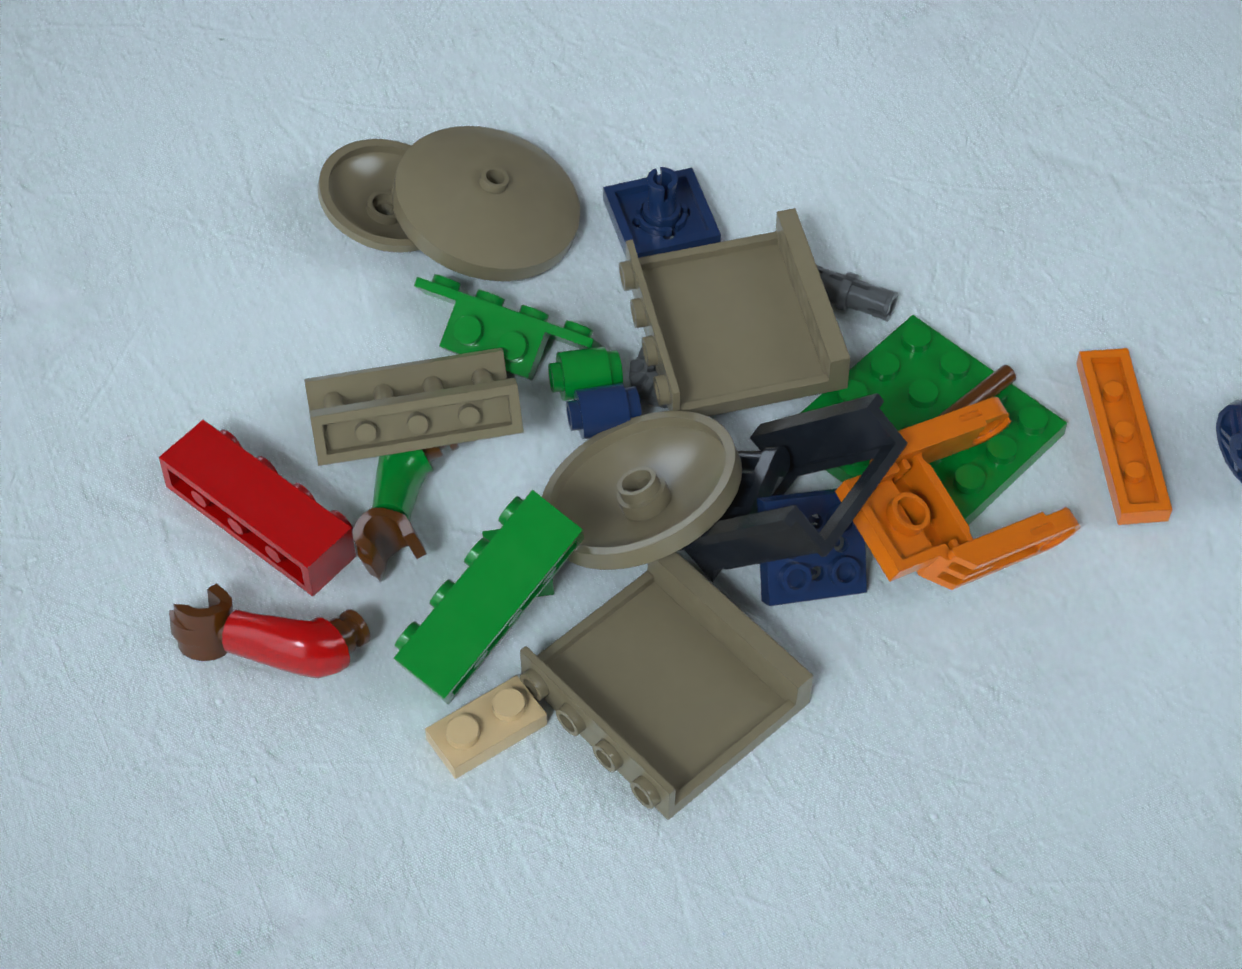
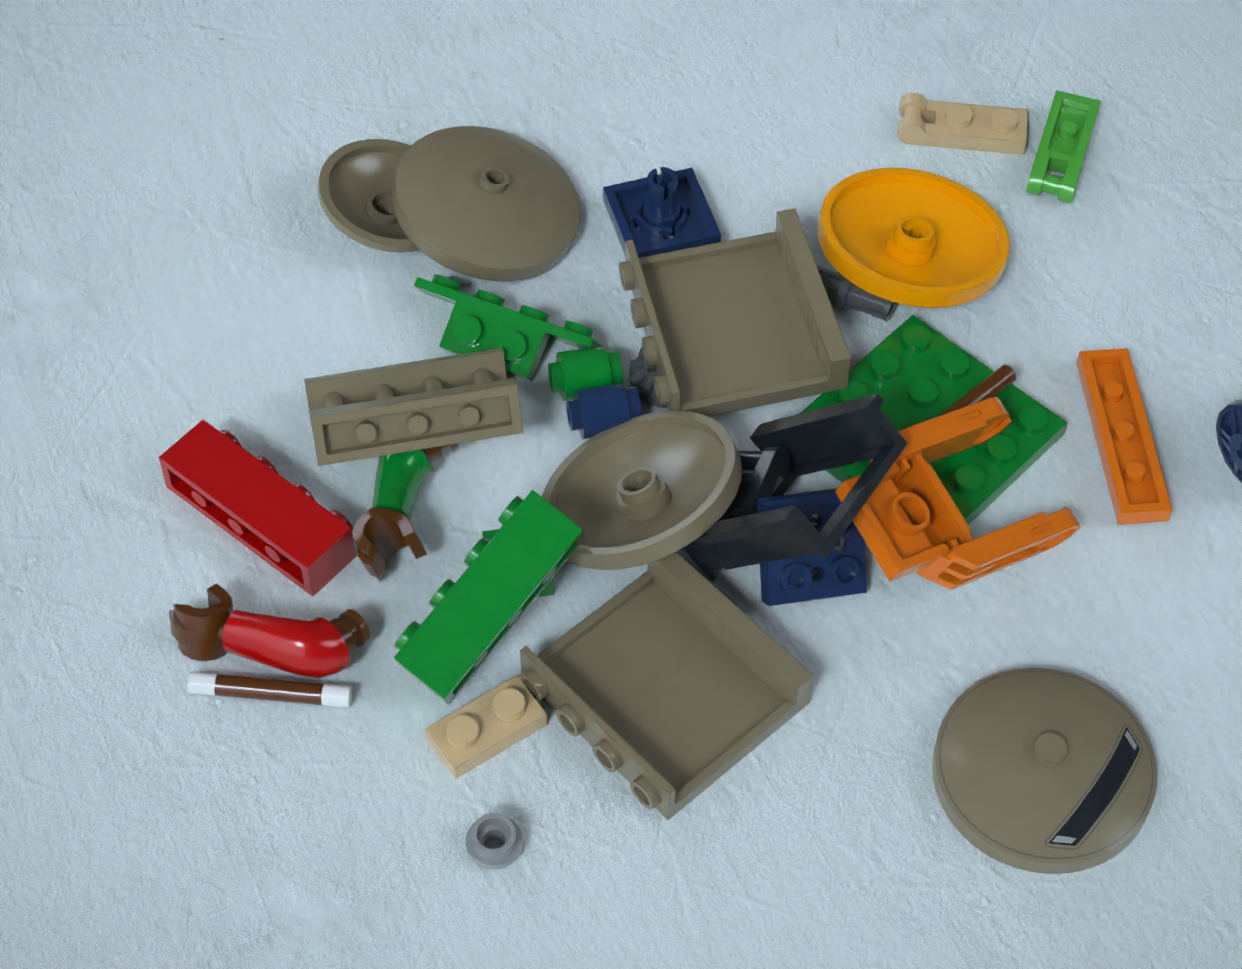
none -> reddish brown bar [187,672,352,708]
none -> light grey plate [466,813,523,869]
none -> light orange dish [817,168,1010,308]
none -> tan plate [898,93,1027,155]
none -> dark tan dish [932,668,1157,874]
none -> bright green plate [1026,90,1101,203]

